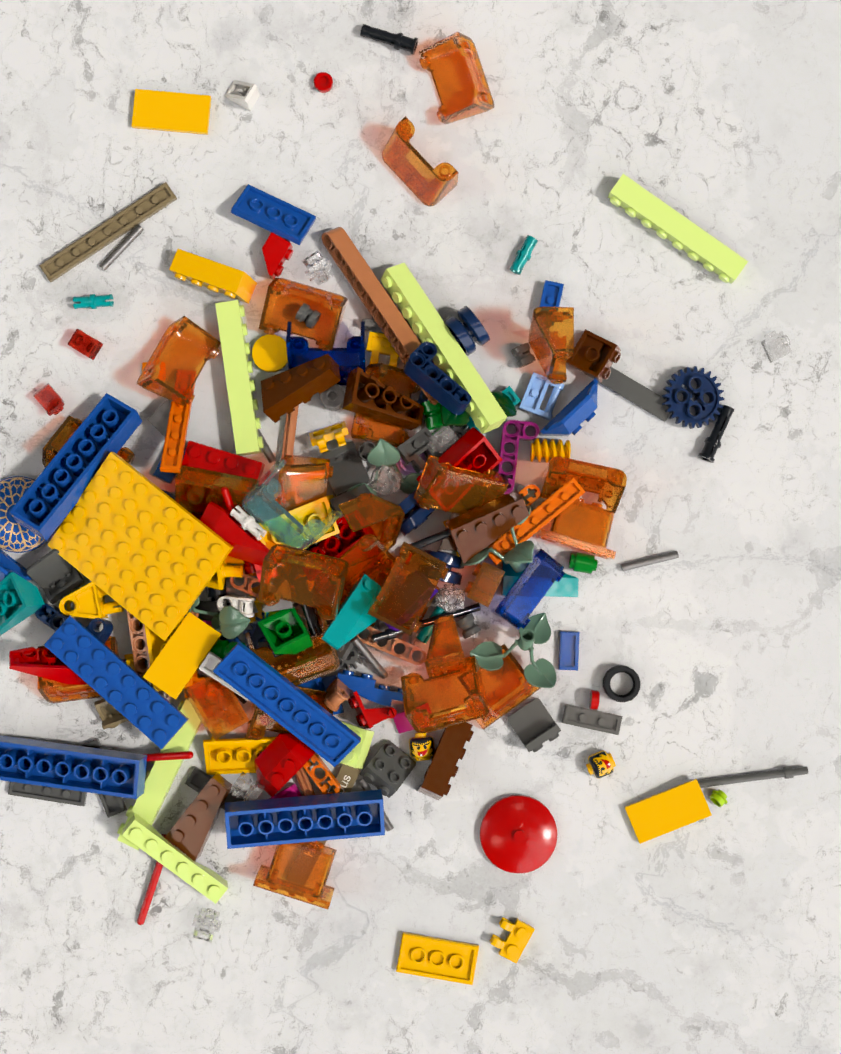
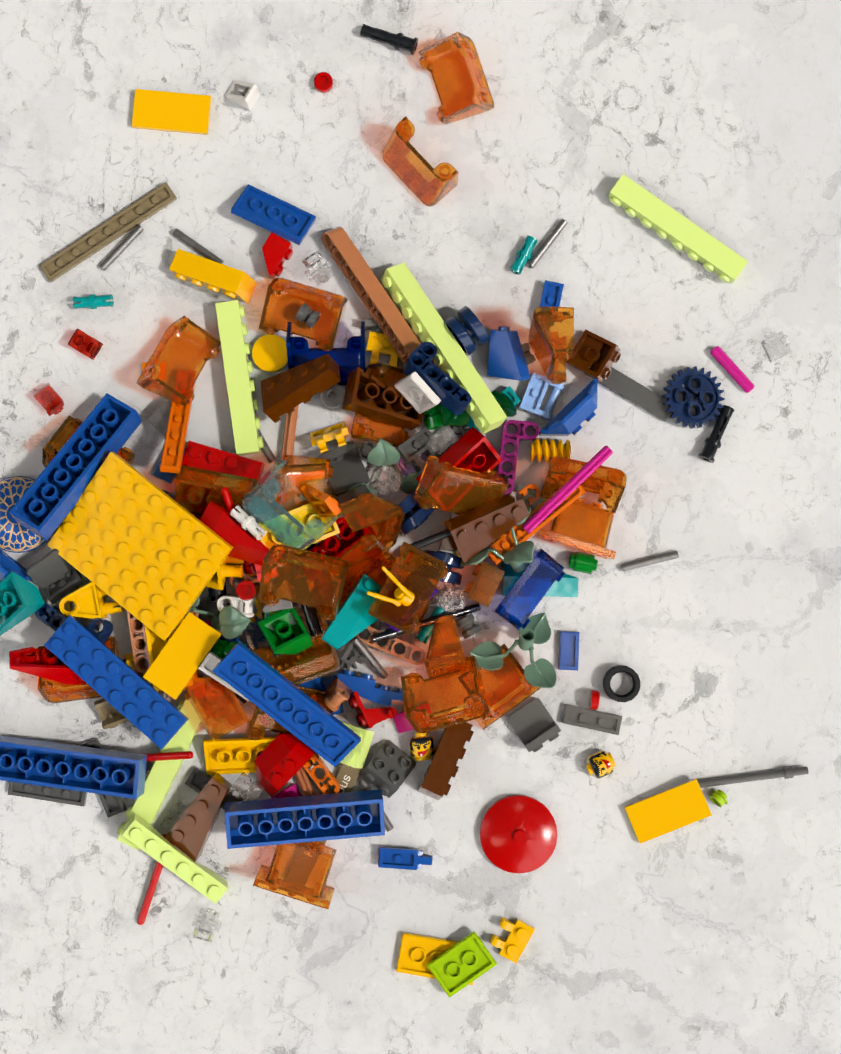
none -> flat silver bar [173,229,224,264]
none -> red tile [236,580,256,601]
none -> orange wing [298,483,341,517]
none -> yellow plant [366,566,415,607]
none -> blue hinge [378,847,433,870]
none -> white tile [394,372,441,414]
none -> lime tile [427,930,497,998]
none -> blue slope [487,326,530,381]
none -> dark pink axle [523,446,613,533]
none -> flat silver bar [528,219,568,268]
none -> dark pink axle [710,346,755,393]

